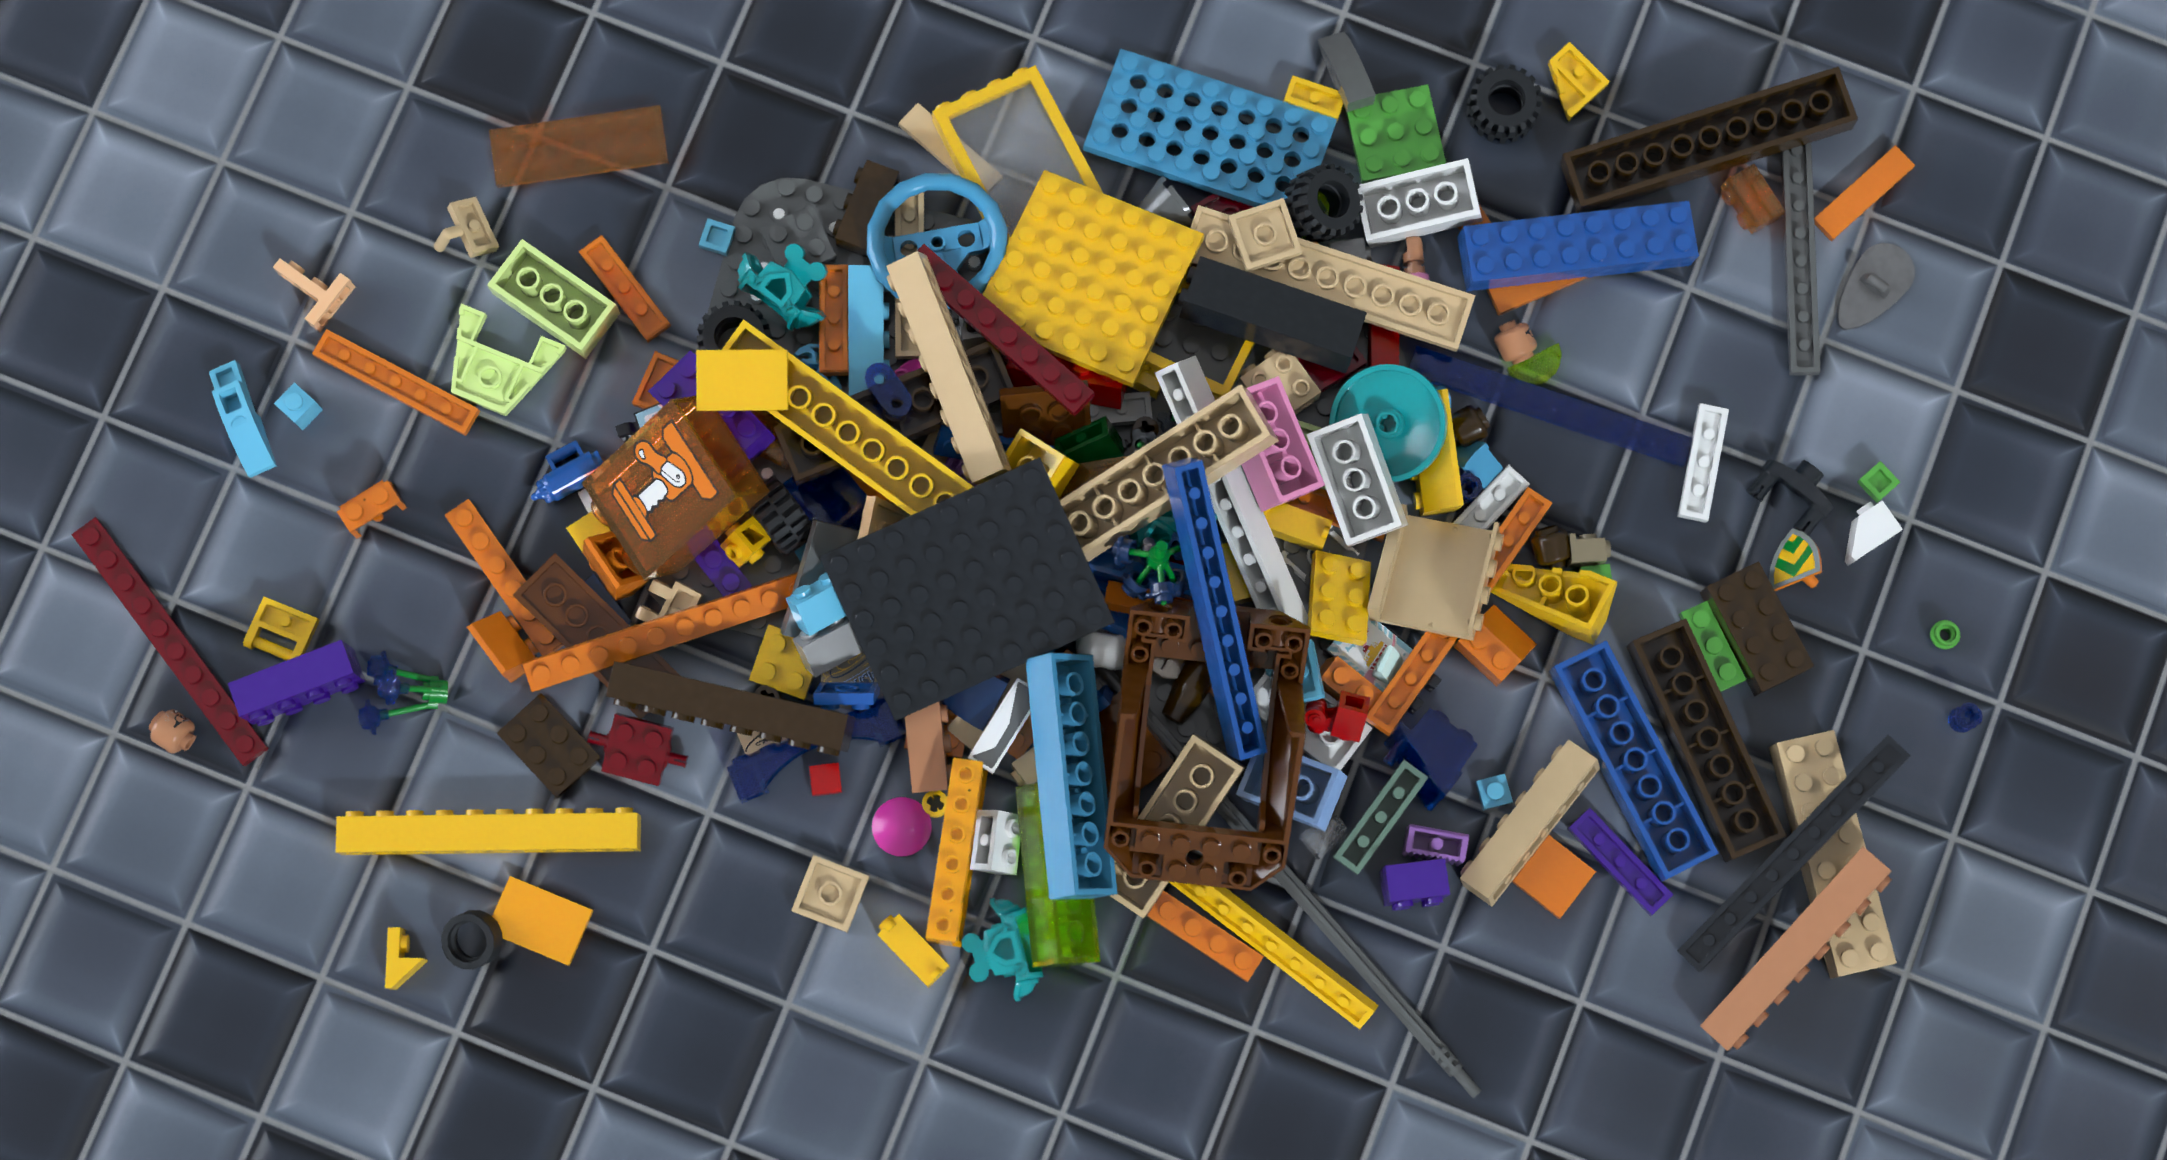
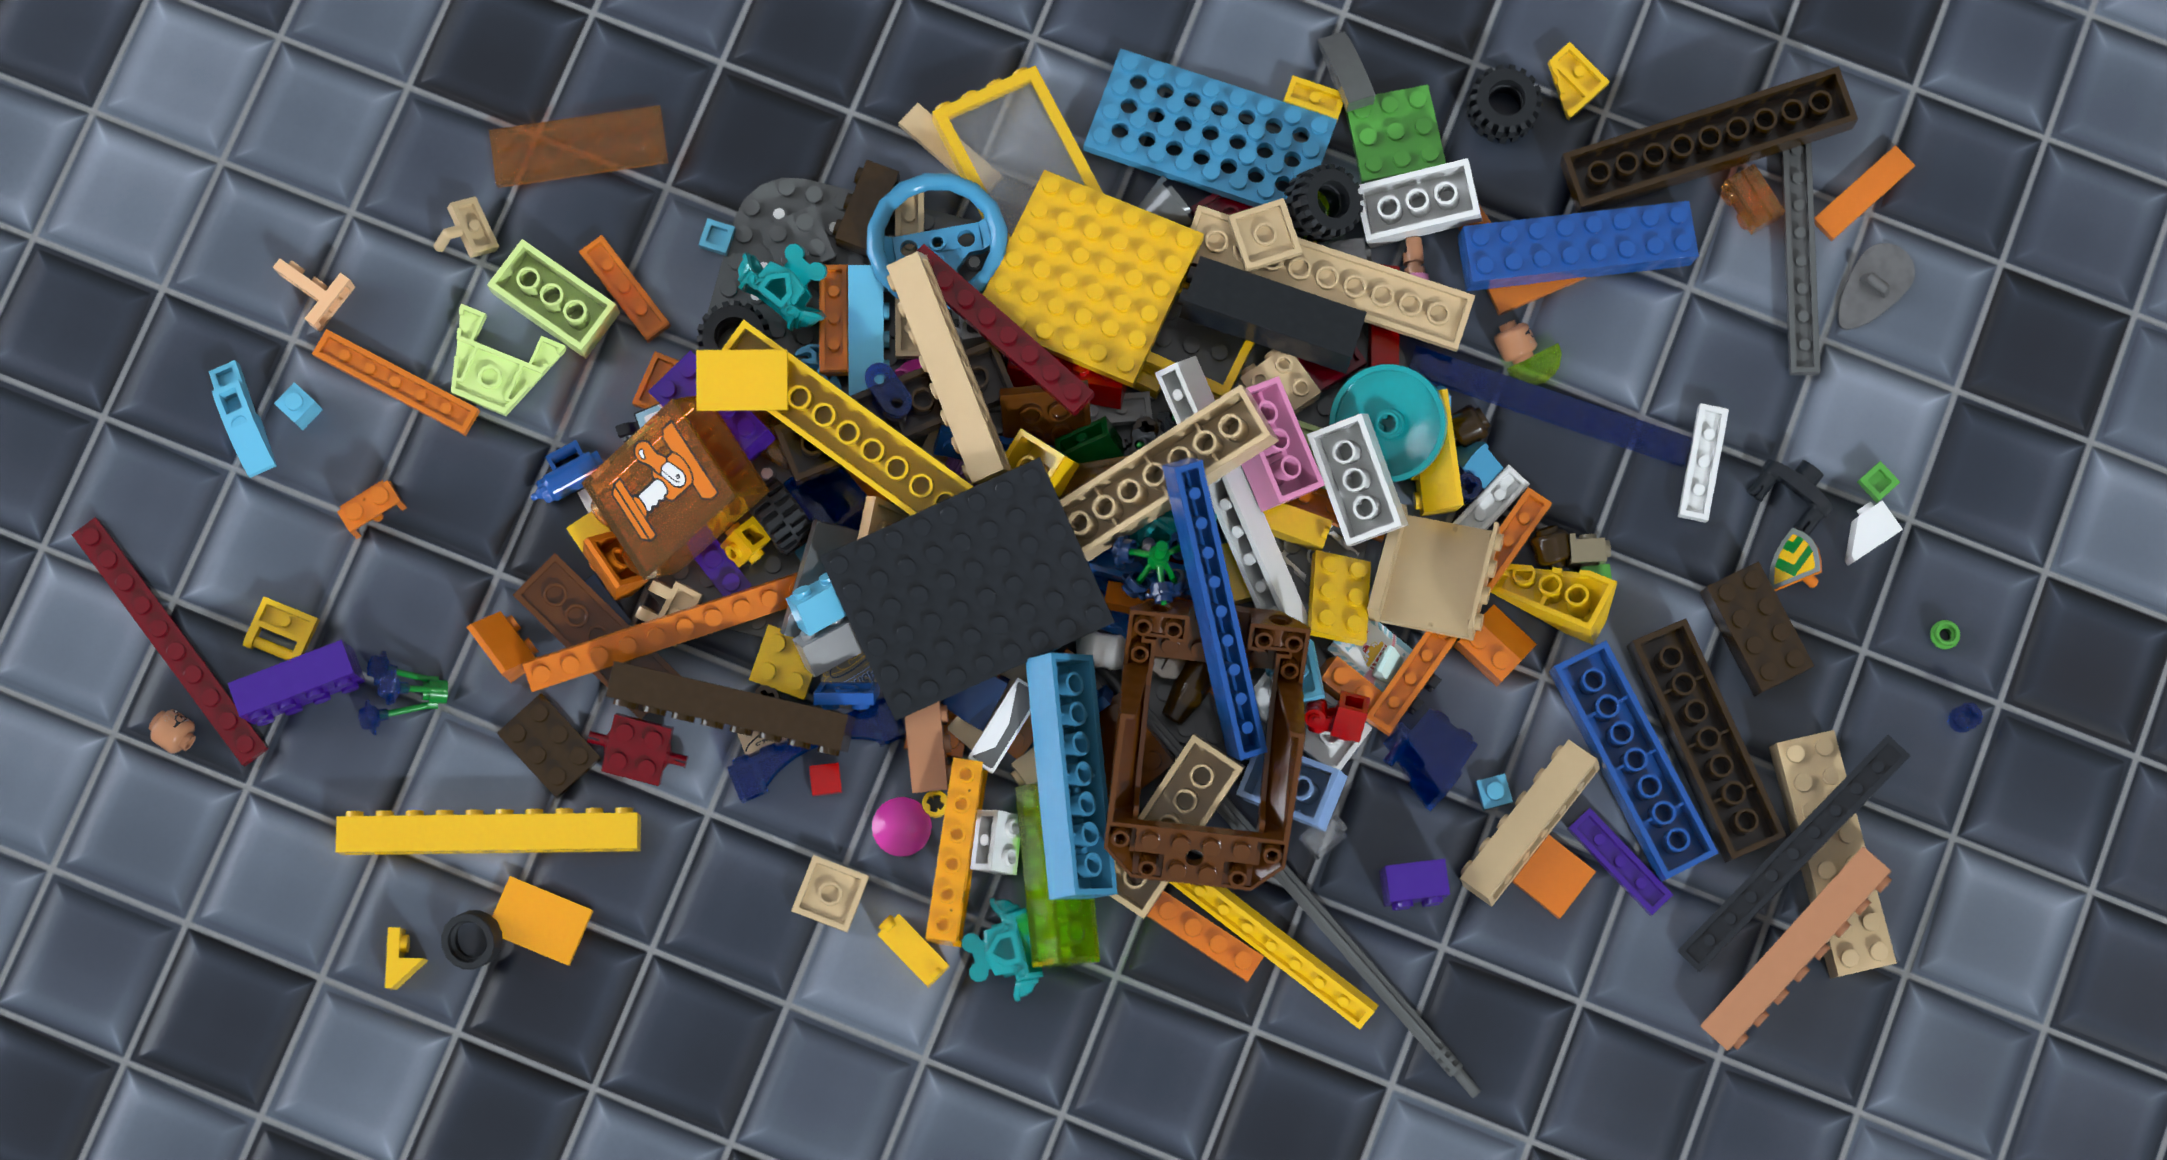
orange plate [445,499,564,656] -> none
sand green brick [1333,760,1428,875] -> none
medium lavender brick [1402,824,1469,866] -> none
bright green plate [1679,601,1746,692] -> none

